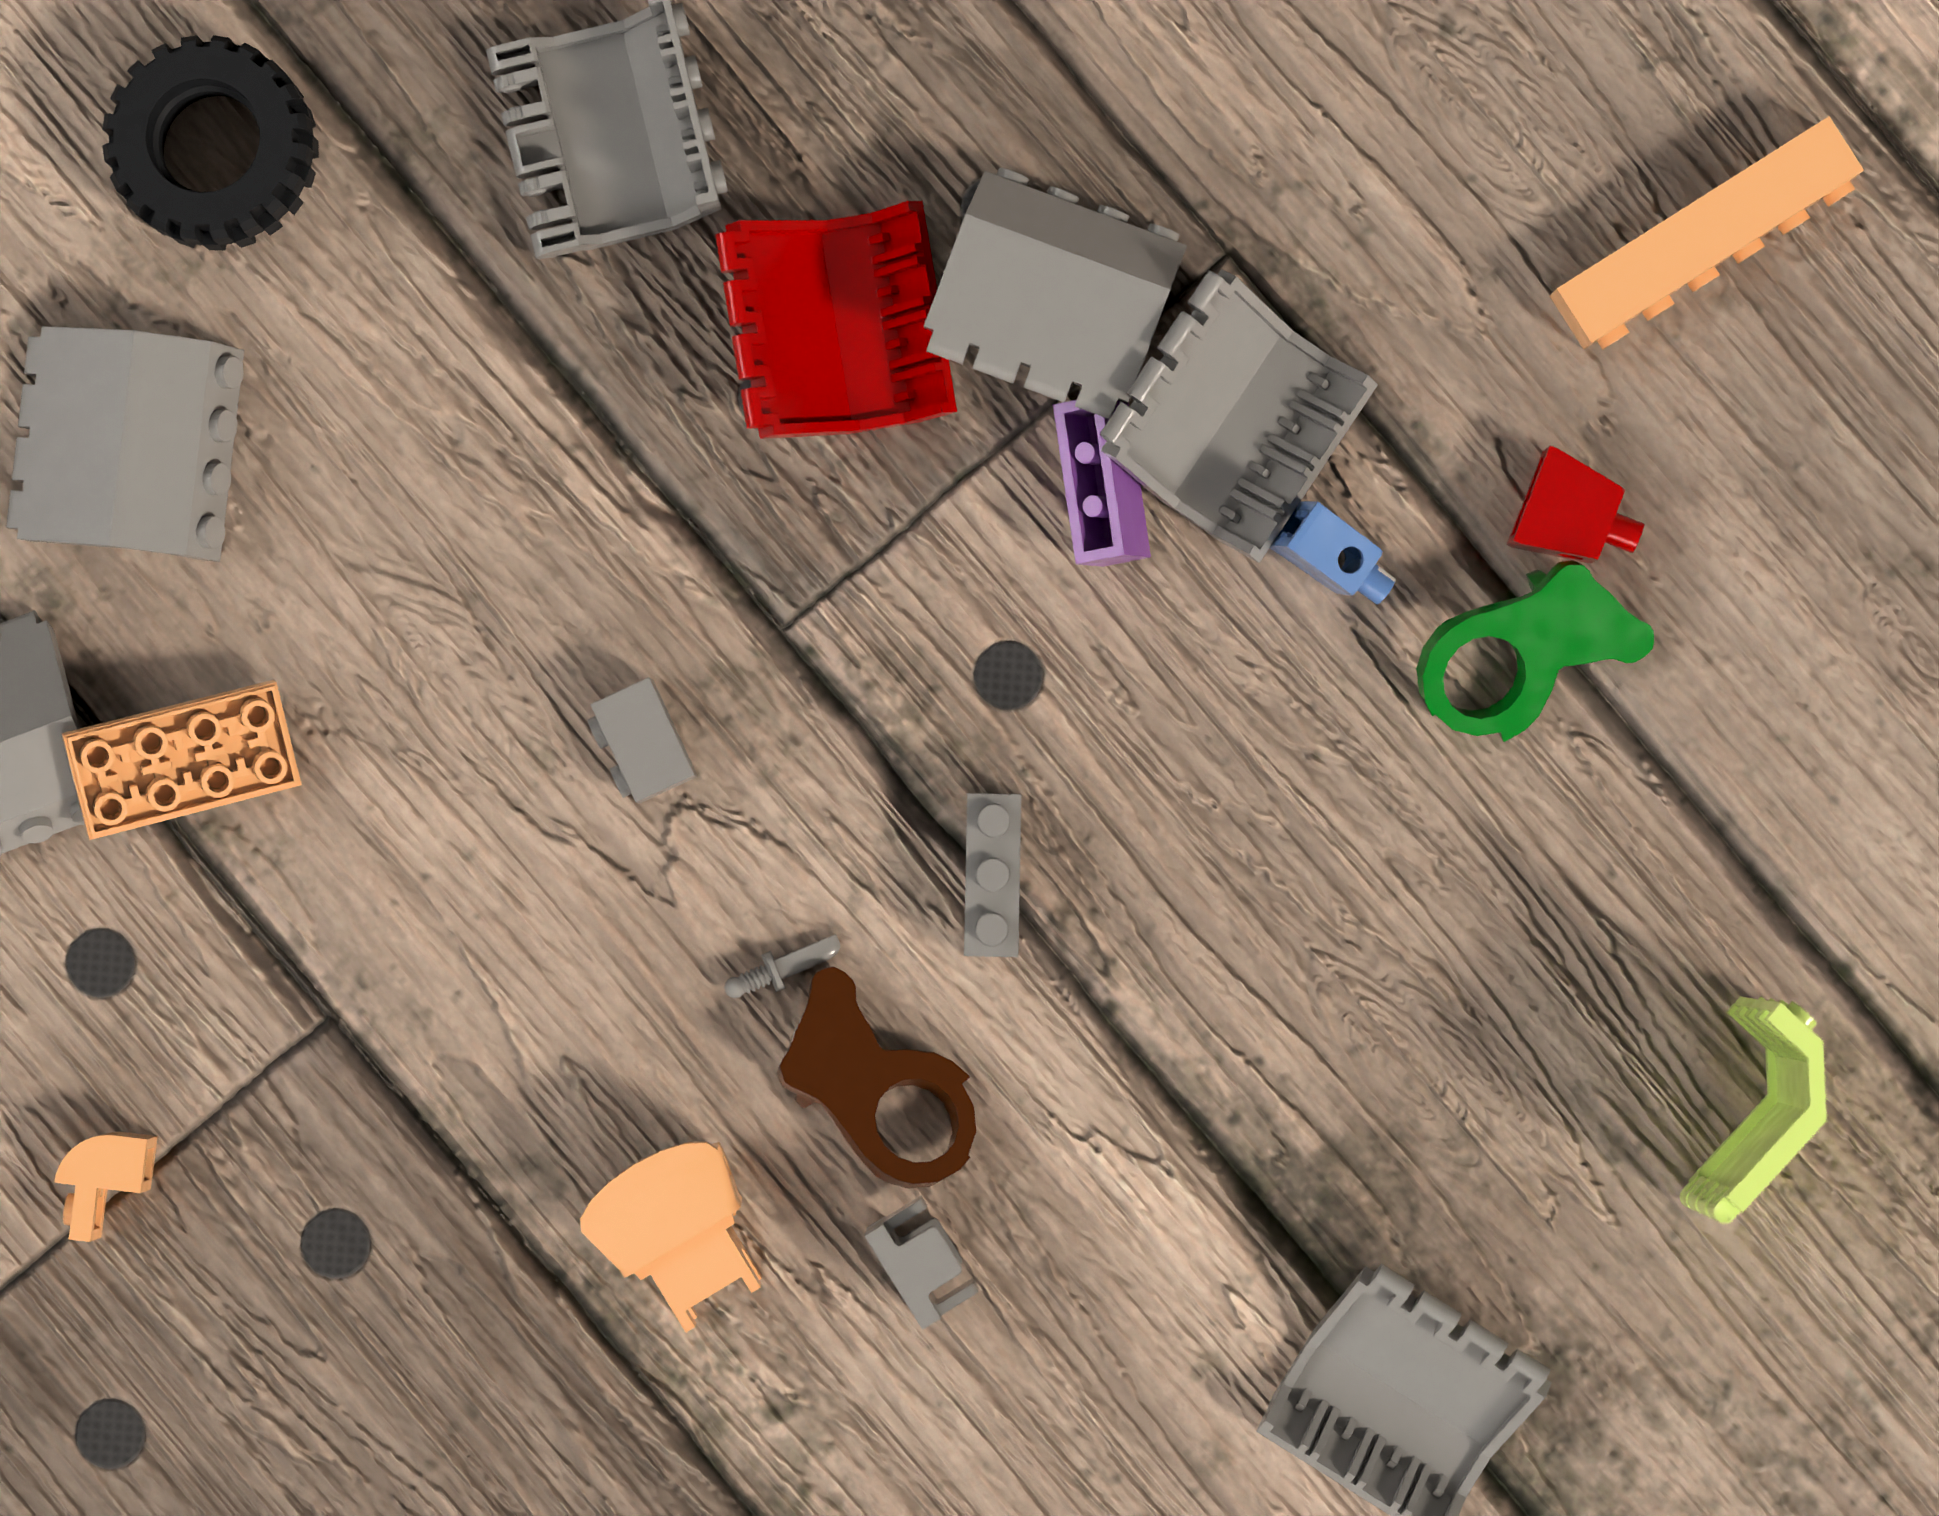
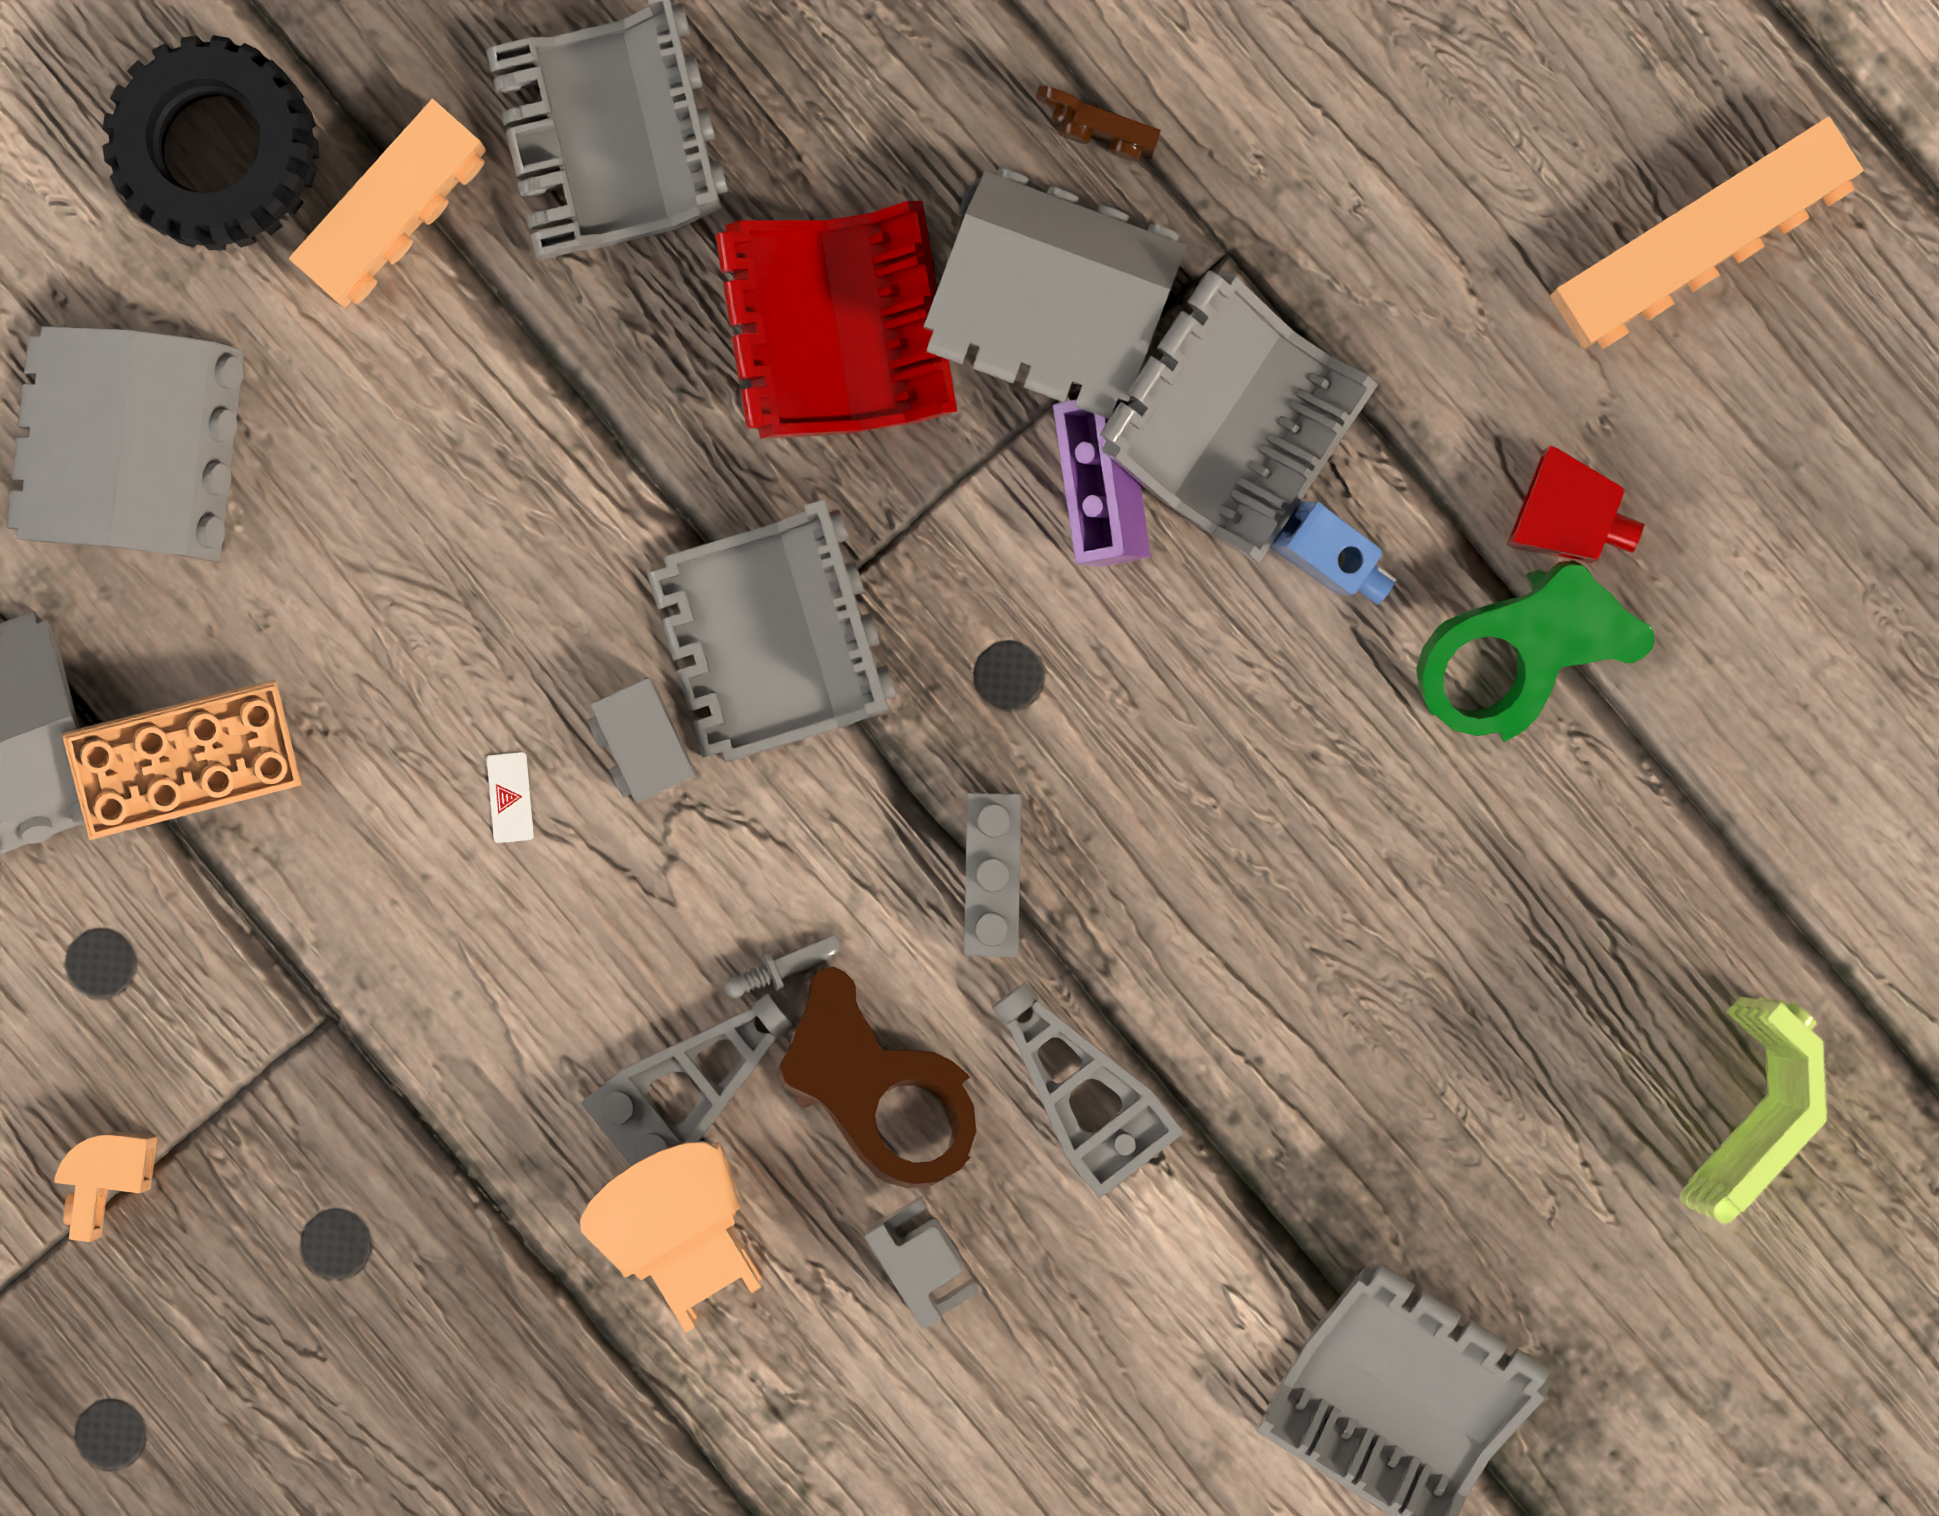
none -> light nougat brick [288,98,487,309]
none -> white sticker [487,752,534,843]
none -> light grey plate [581,993,795,1166]
none -> light grey hinge [647,499,896,762]
none -> light grey plate [992,982,1184,1199]
none -> reddish brown hinge [1036,86,1161,162]

